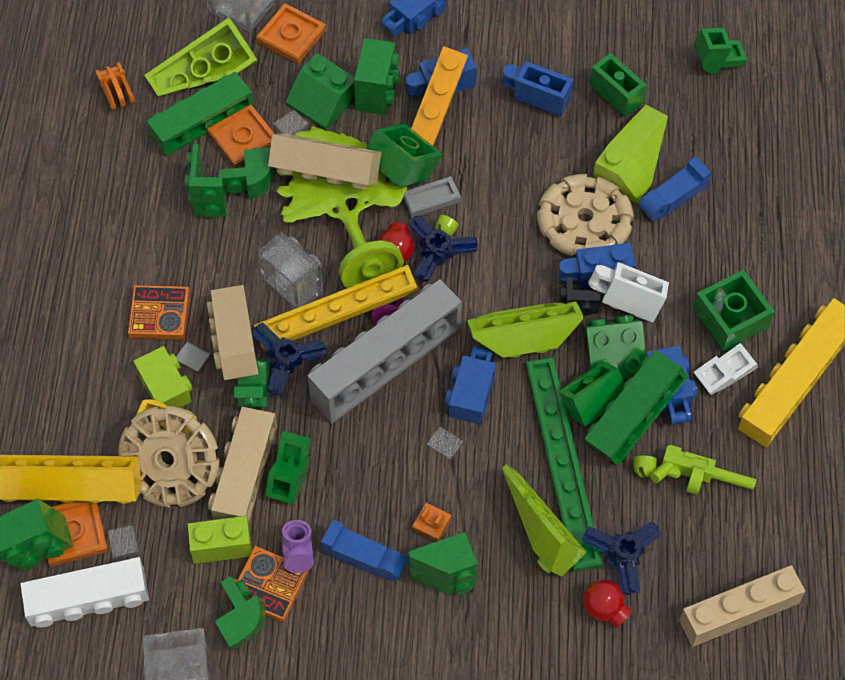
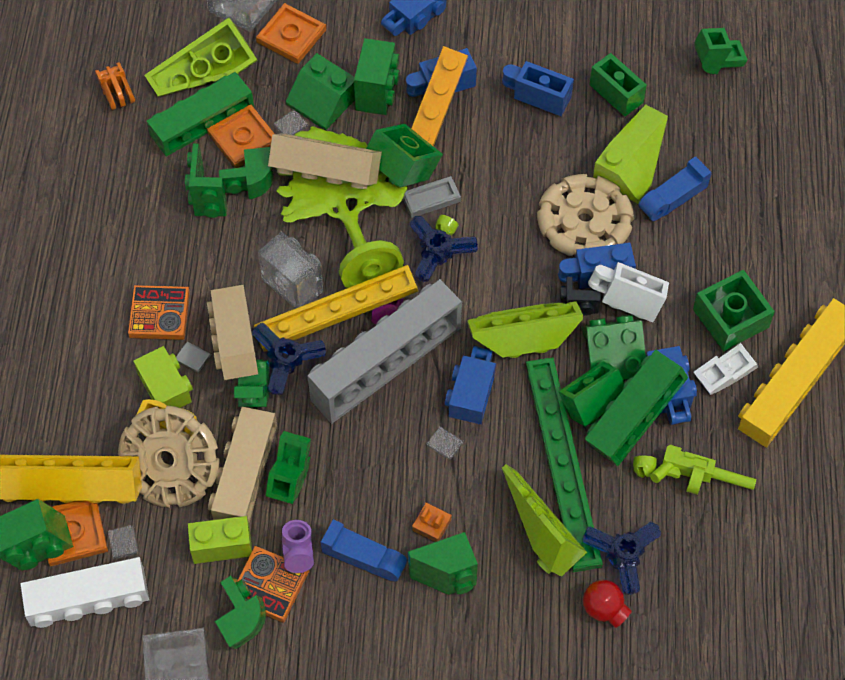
red piece [378,222,414,263] -> none
tan brick [679,565,806,647] -> none

